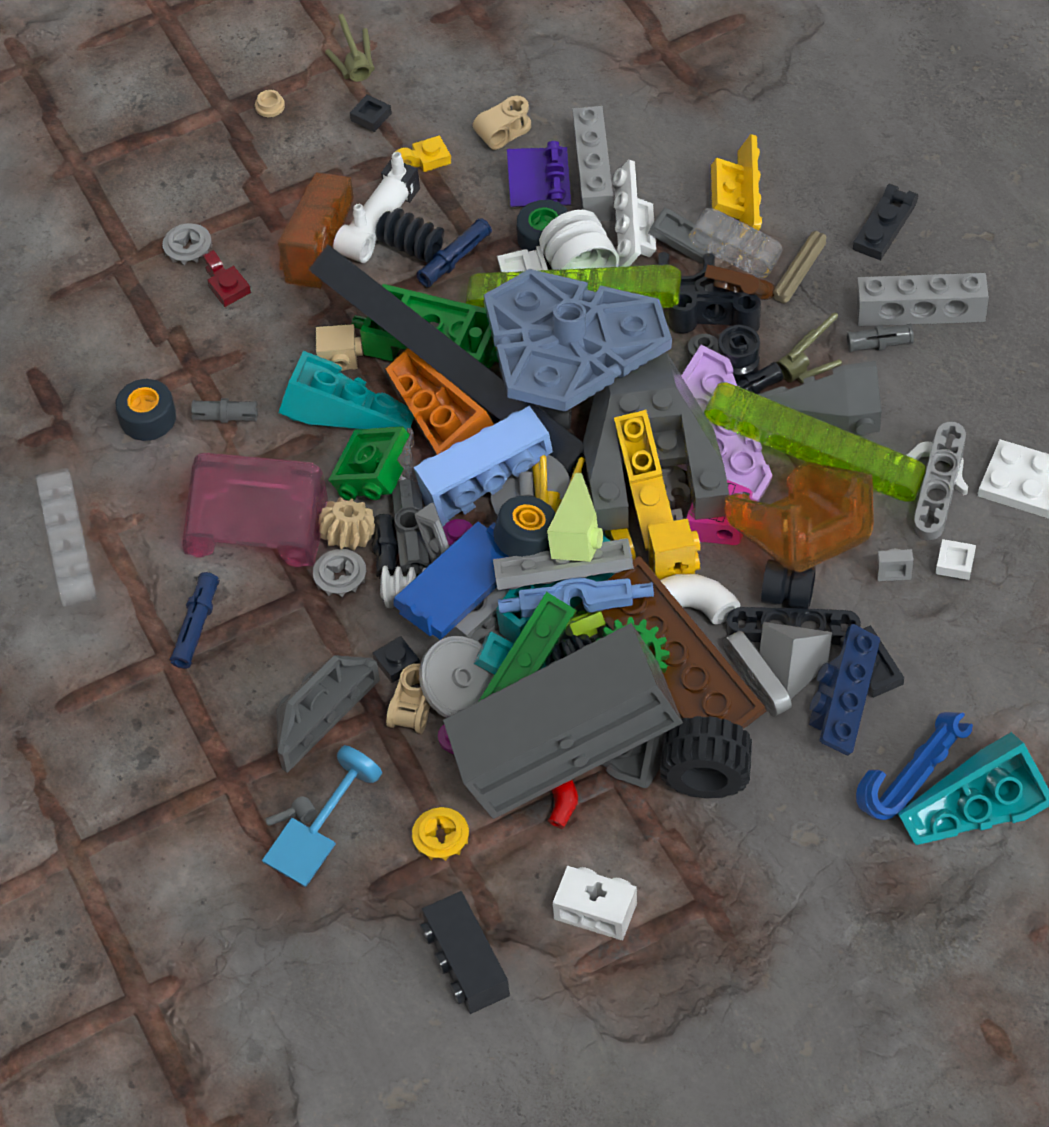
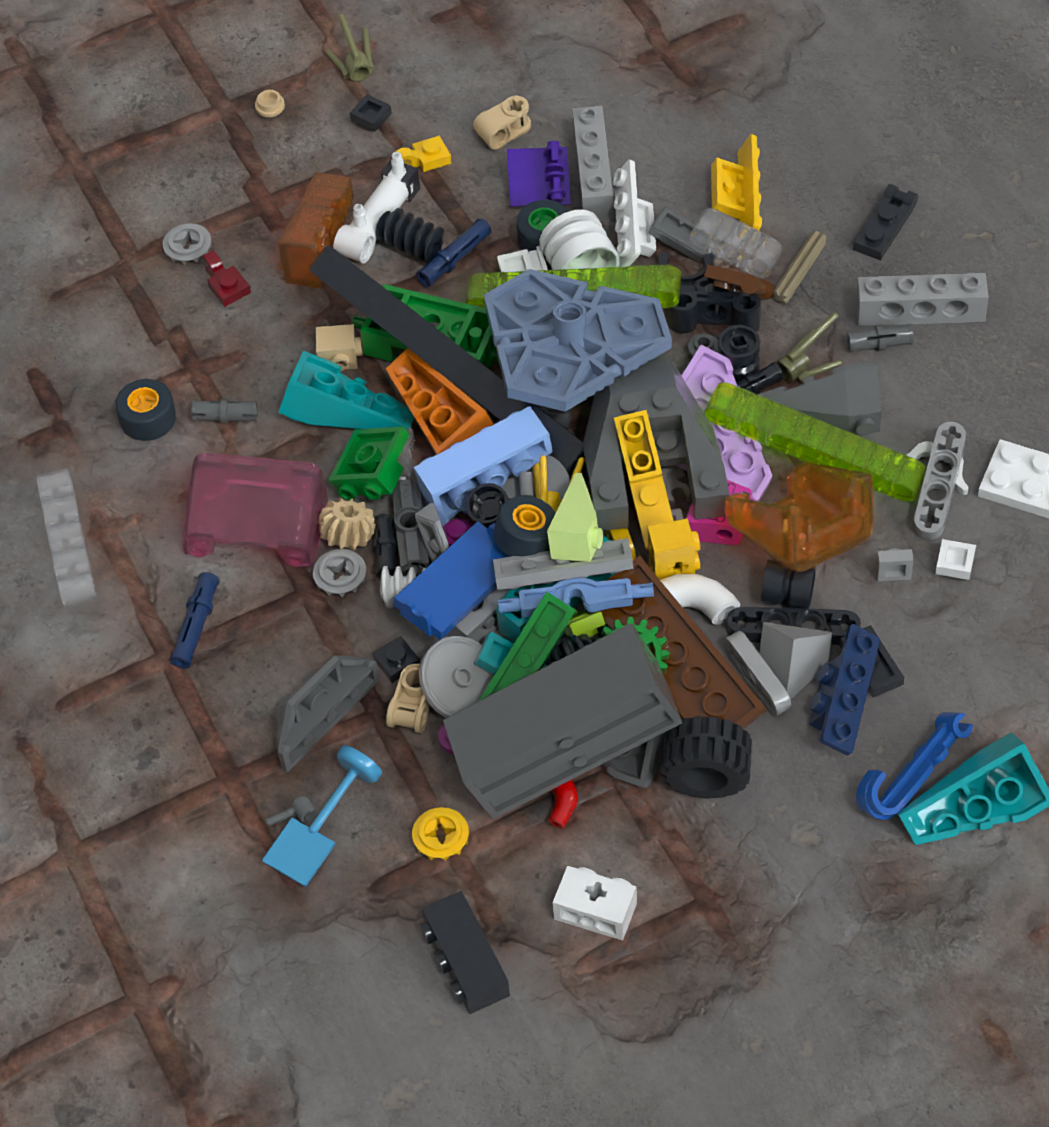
none -> black wheel [466,483,510,528]

